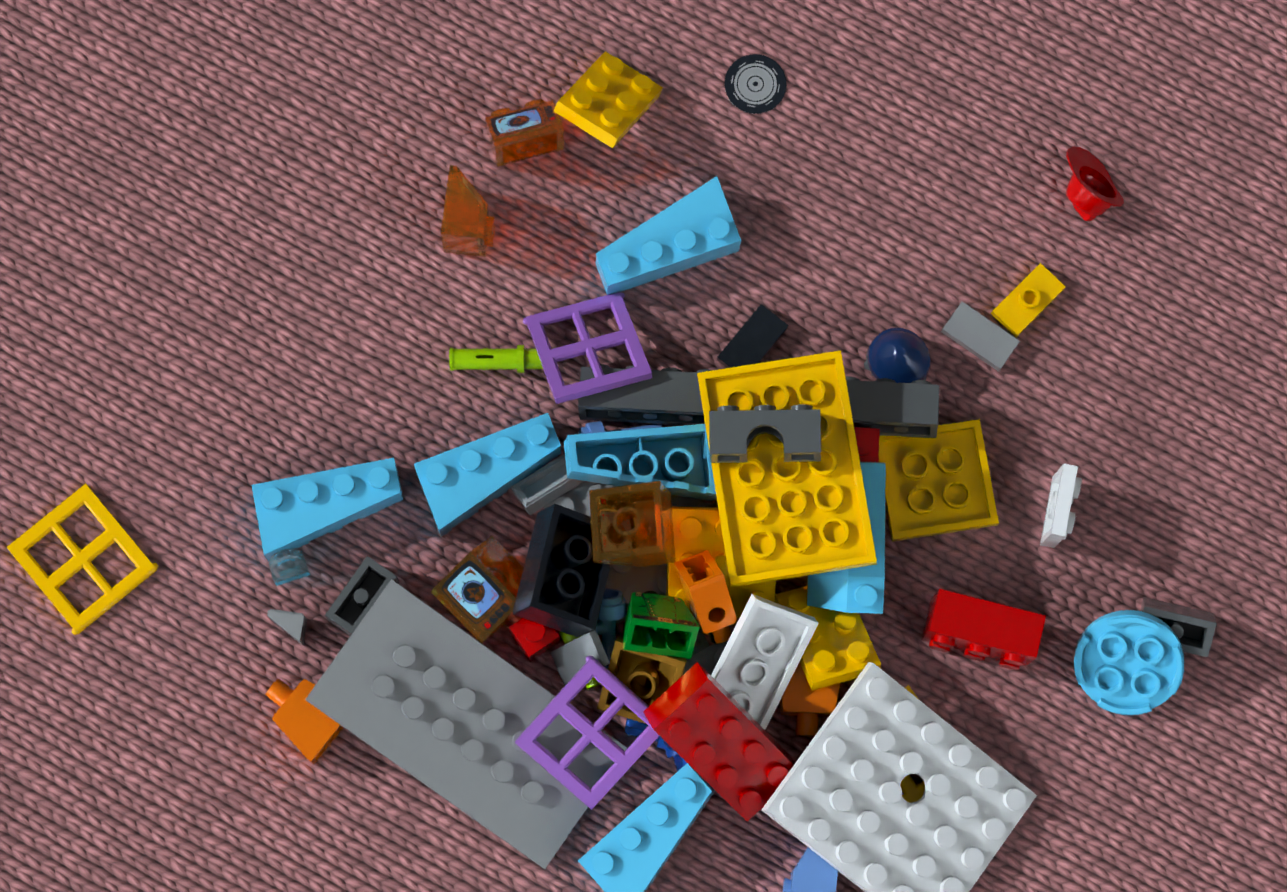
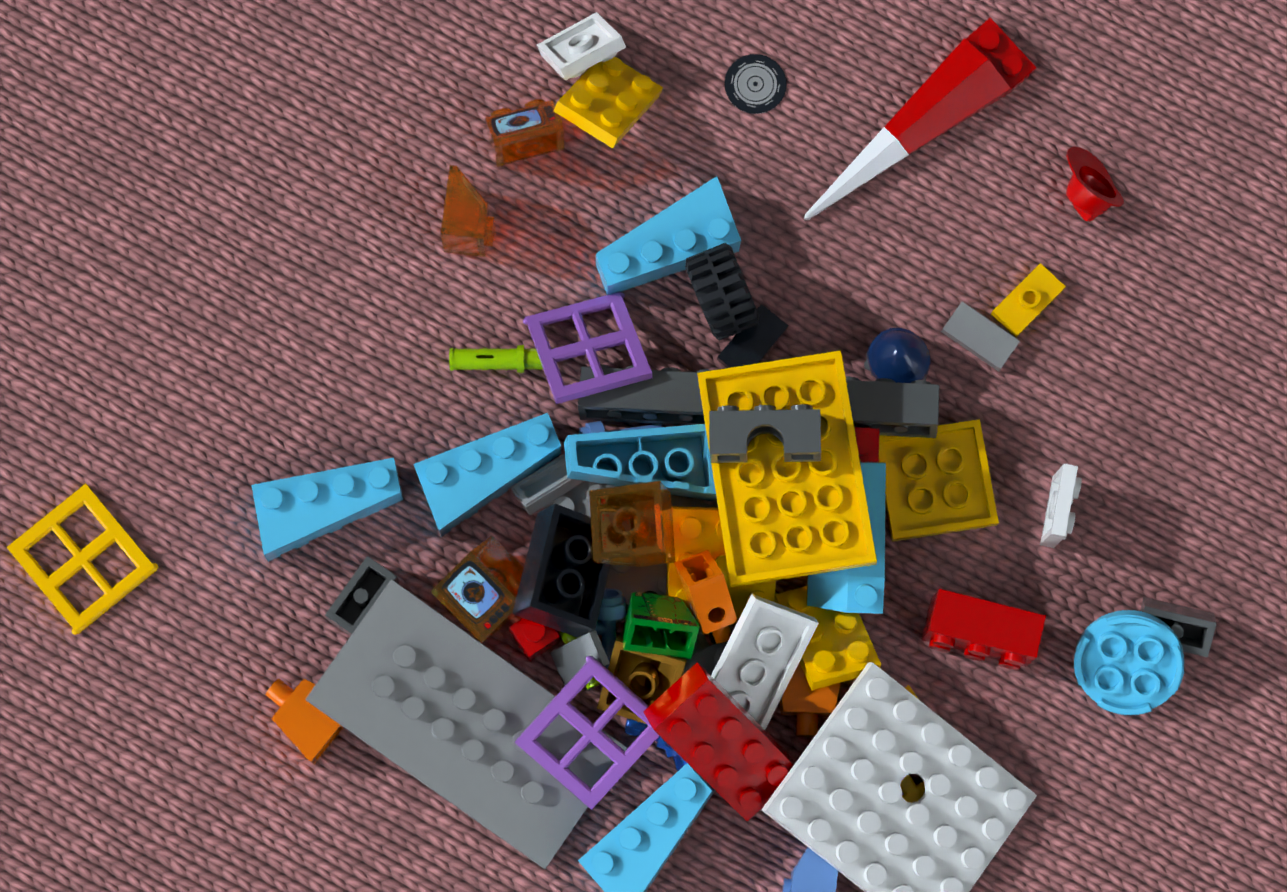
light grey slope [267,609,307,645] -> none
clear light blue tile [269,549,310,586] -> none
none -> white plate [537,12,626,81]
none -> black tyre [685,242,760,341]
none -> red plate [804,17,1036,220]

